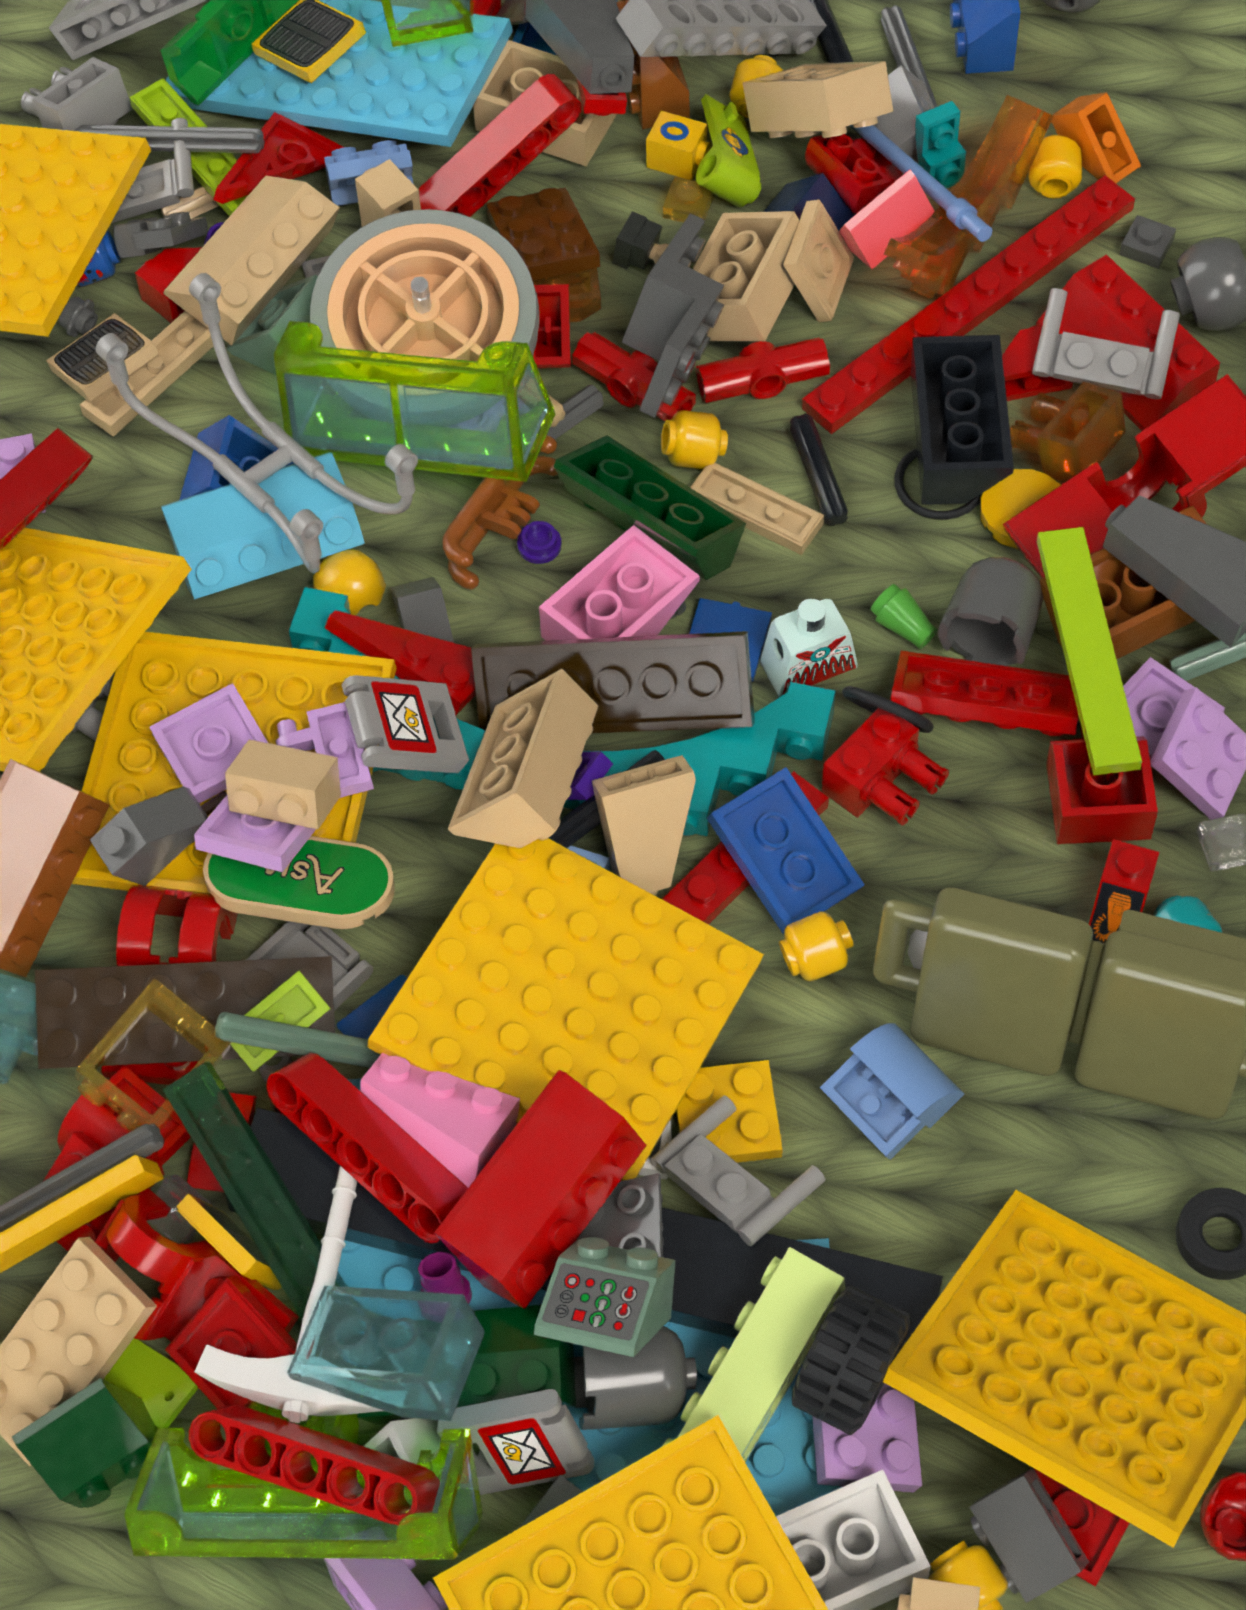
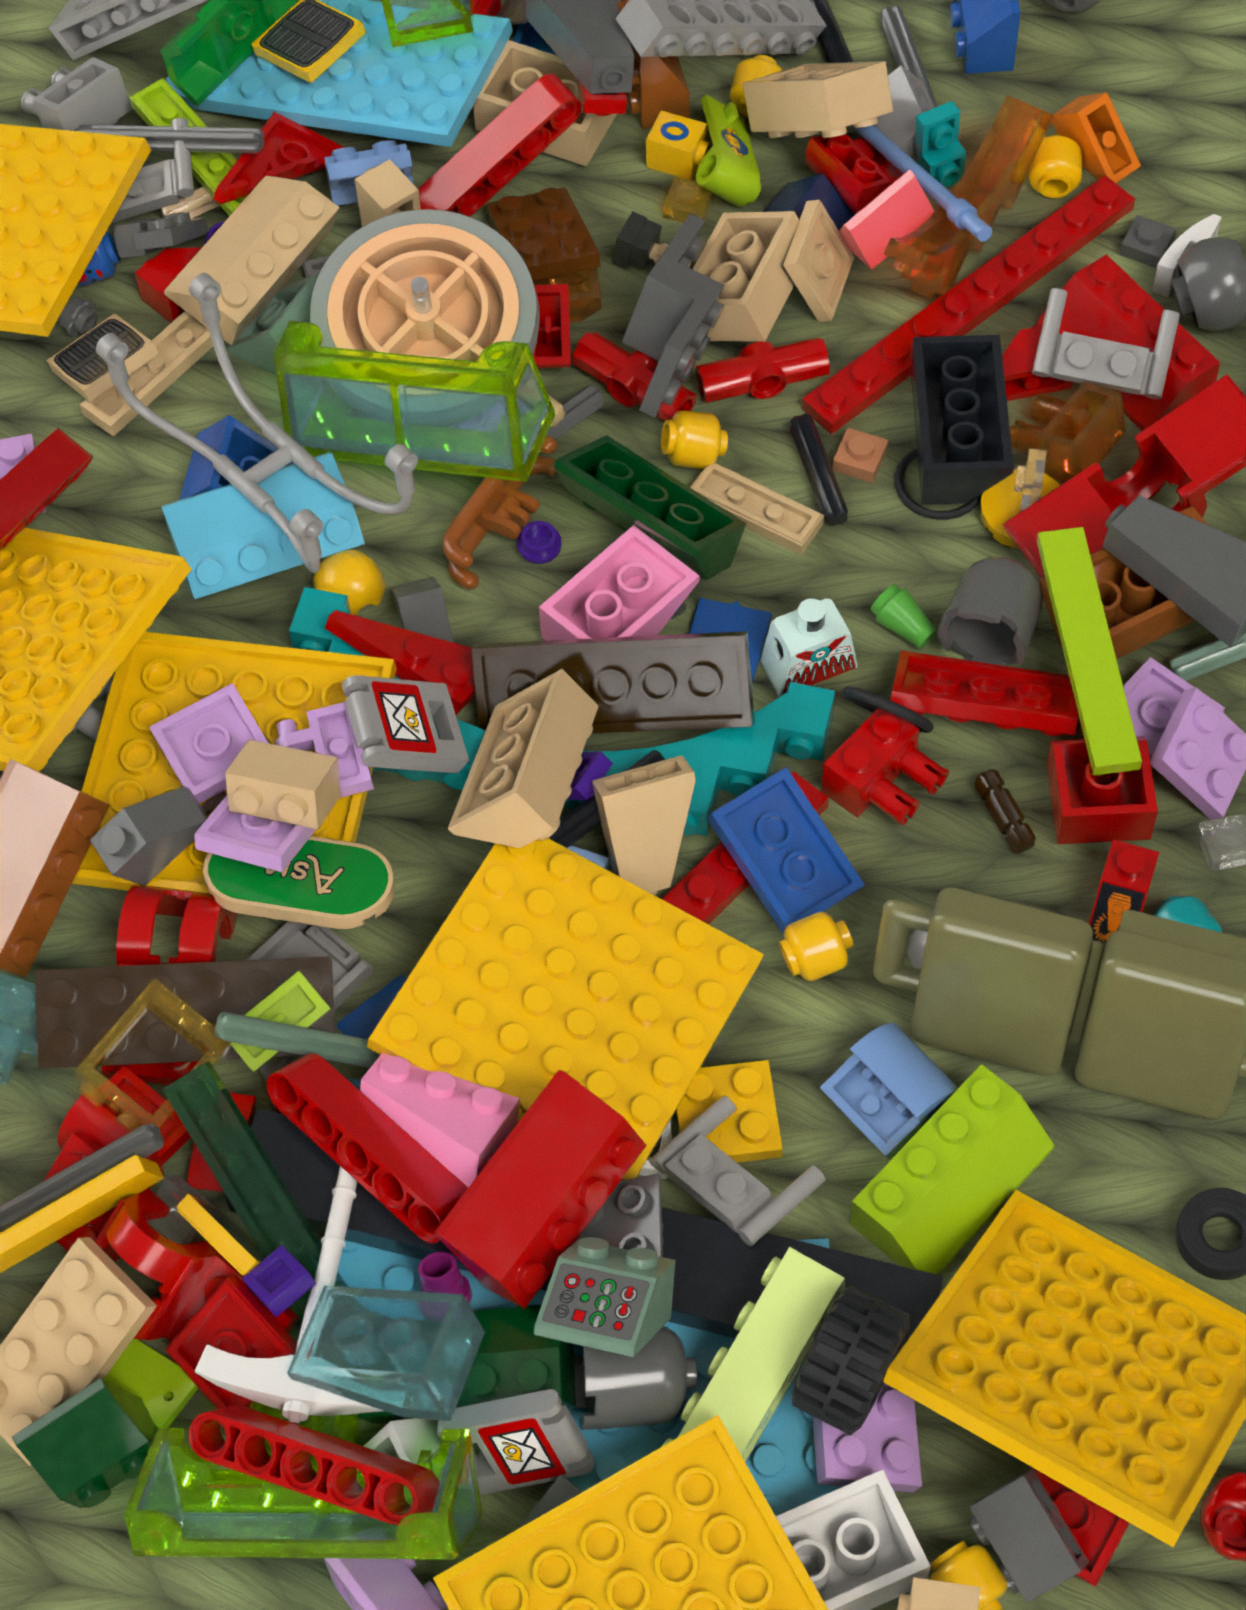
none -> dark purple plate [241,1245,316,1317]
none -> nougat plate [832,428,889,483]
none -> lime slope [849,1064,1055,1275]
none -> dark brown axle [975,769,1036,854]
none -> clear plate [1014,448,1047,510]
none -> white slope [1152,214,1222,297]

